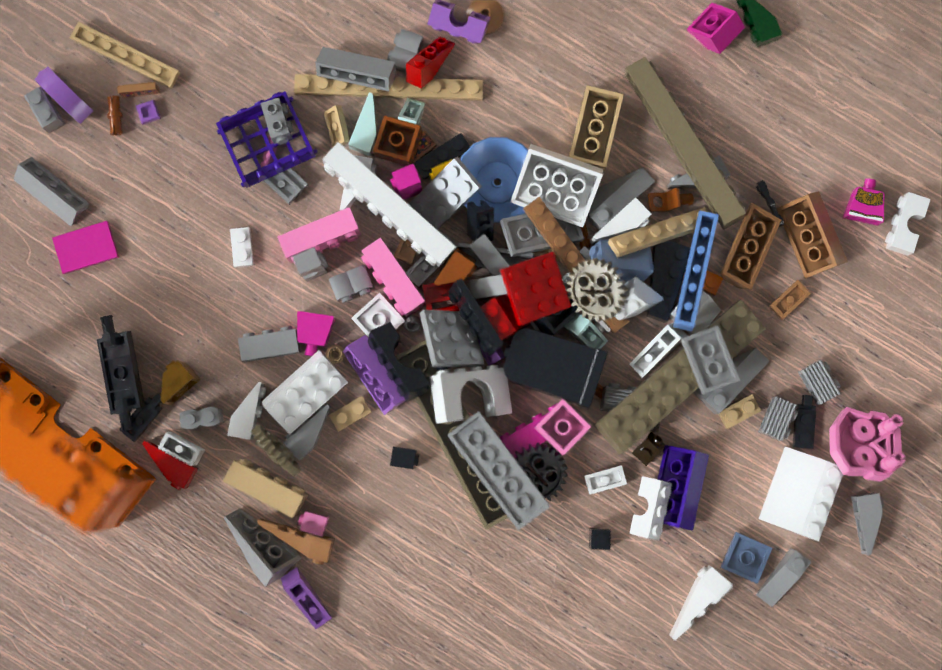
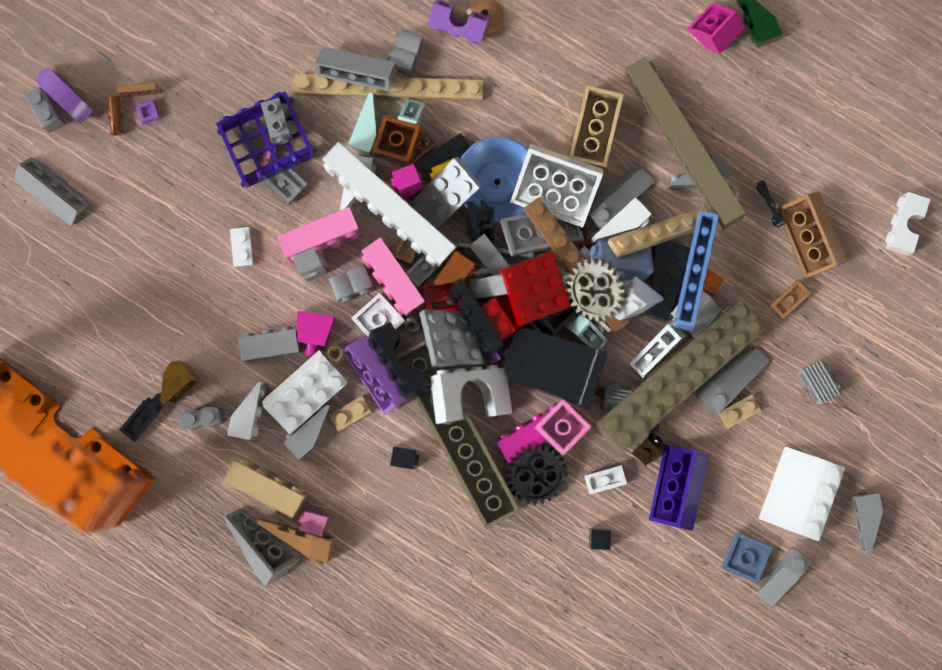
dark pink tile [52,221,119,274] -> none
tan plate [70,22,180,89] -> none
black plate [97,315,145,431] -> none
red slope [142,441,199,490] -> none
white brick [158,432,205,466] -> none
dark tan gear [251,424,302,477] -> none
medium lavender slope [281,567,332,629] -> none
tan plate [324,105,350,147] -> none
red slope [406,36,455,89] -> none
light grey plate [447,411,550,530] -> none
white arch [630,476,672,541] -> none
dark orange bracket [648,188,694,212] -> none
white wedge [670,566,733,640] -> none
light grey plate [680,326,740,395] -> none
medium nougat slope [720,203,781,290] -> none
light grey brick [758,396,798,441] -> none
black hinge [793,395,816,449] -> none
bright pink brick [829,407,905,482] -> none
dark pink torso [843,178,884,226] -> none

